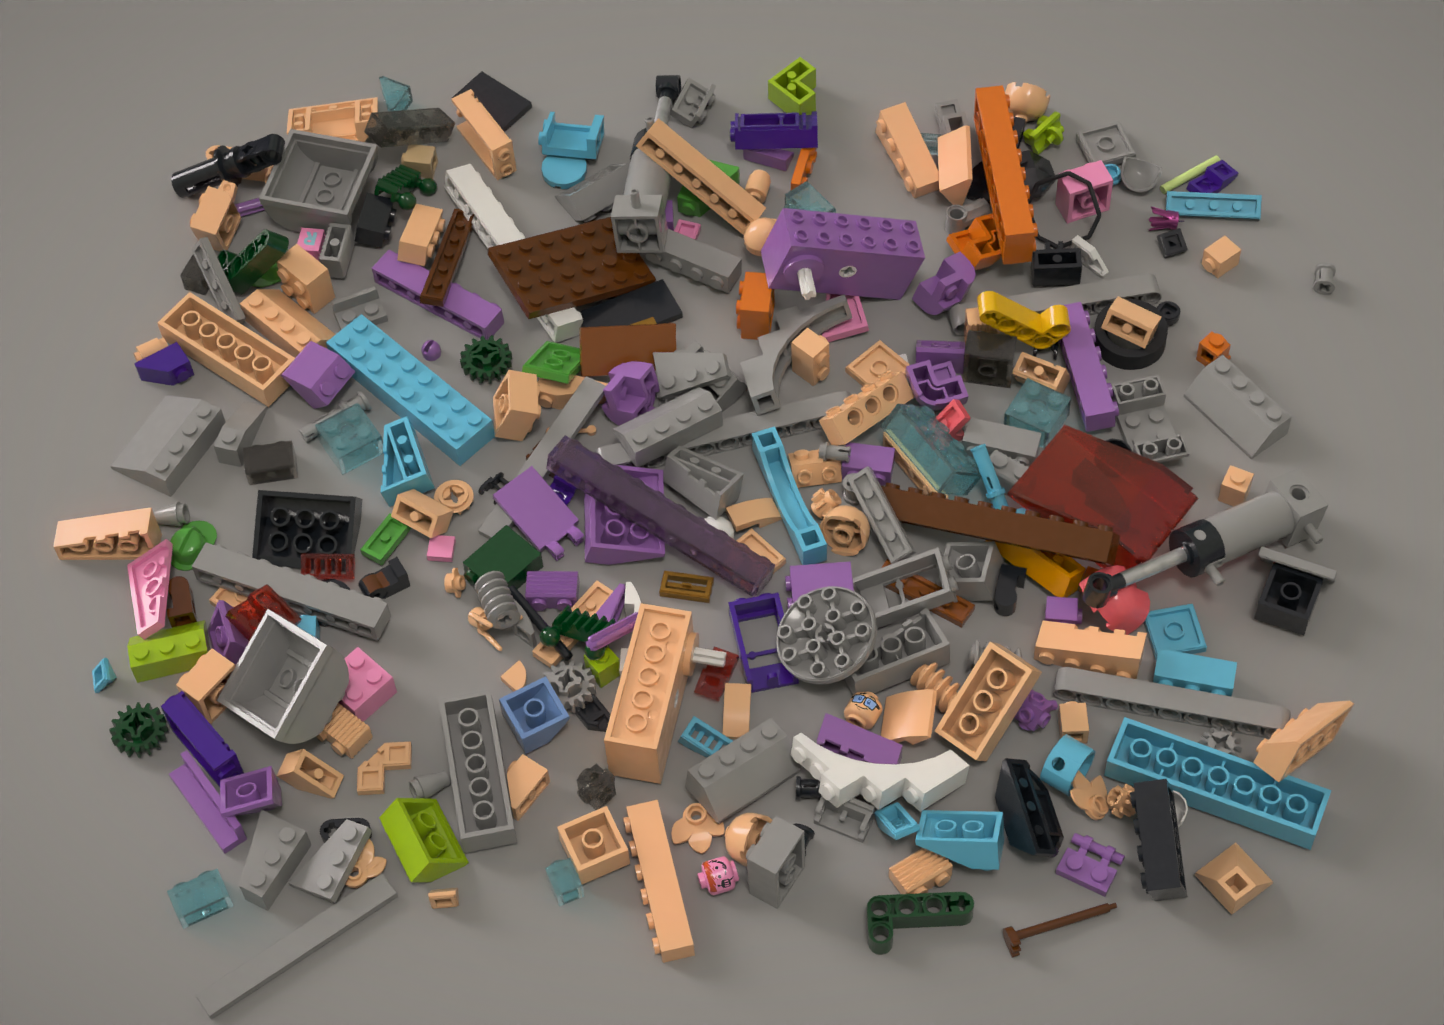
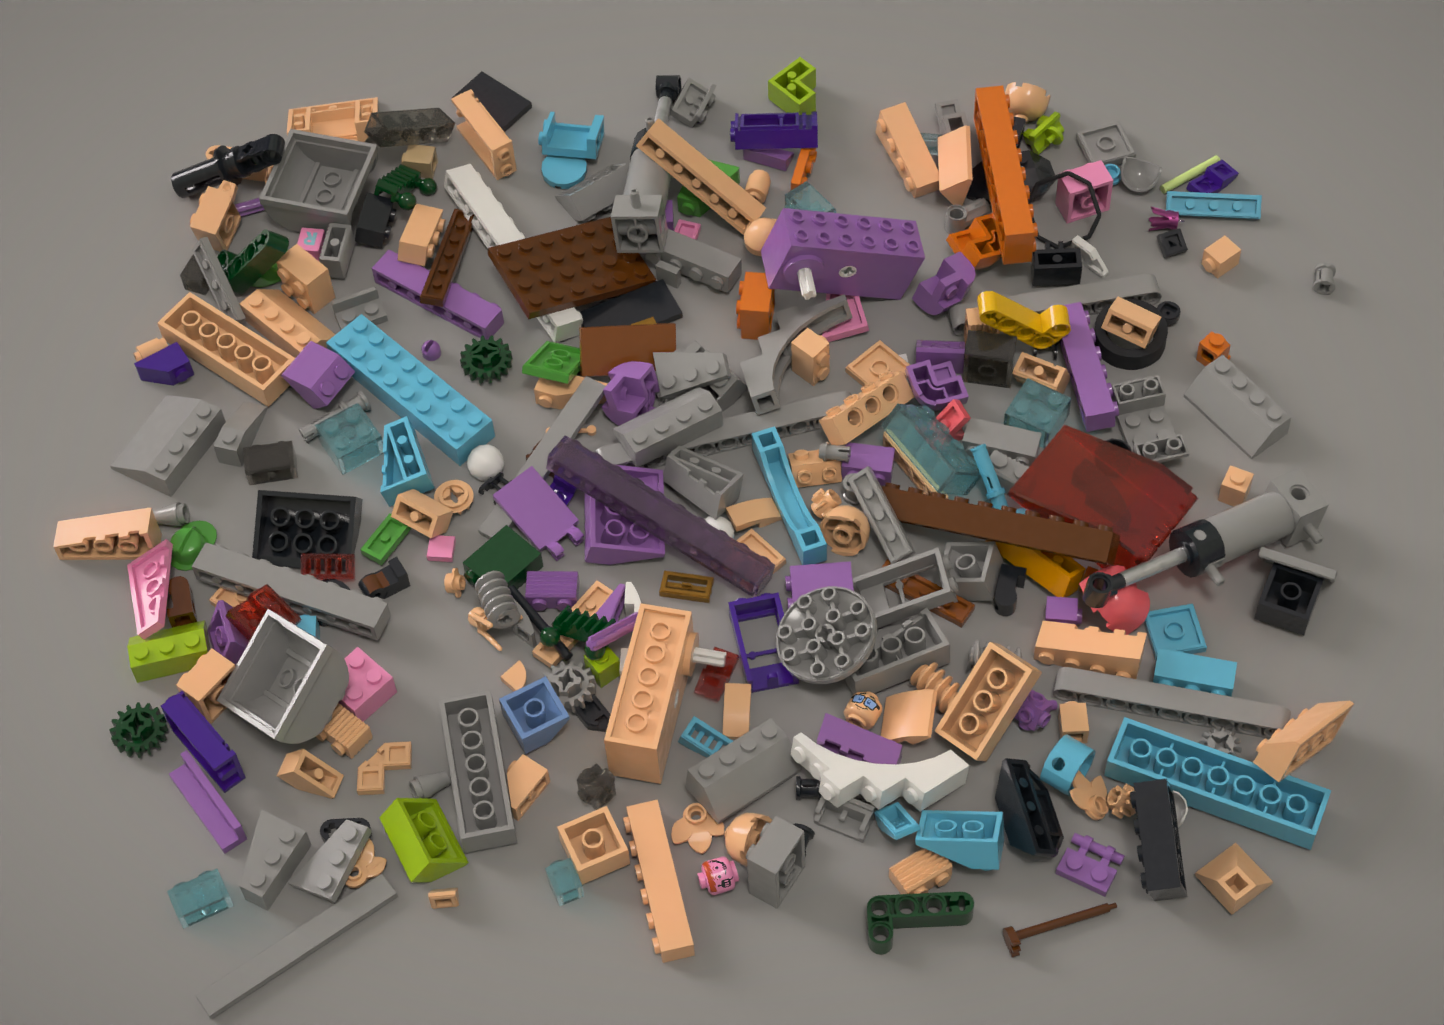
medium azure slope [92,658,117,693] -> none
medium lavender slope [220,766,282,818] -> none
clear light blue slope [379,76,413,124] -> none
light nougat brick [493,370,541,441] -> none
none -> white hair [467,444,504,481]
none -> light grey tile [656,260,681,289]

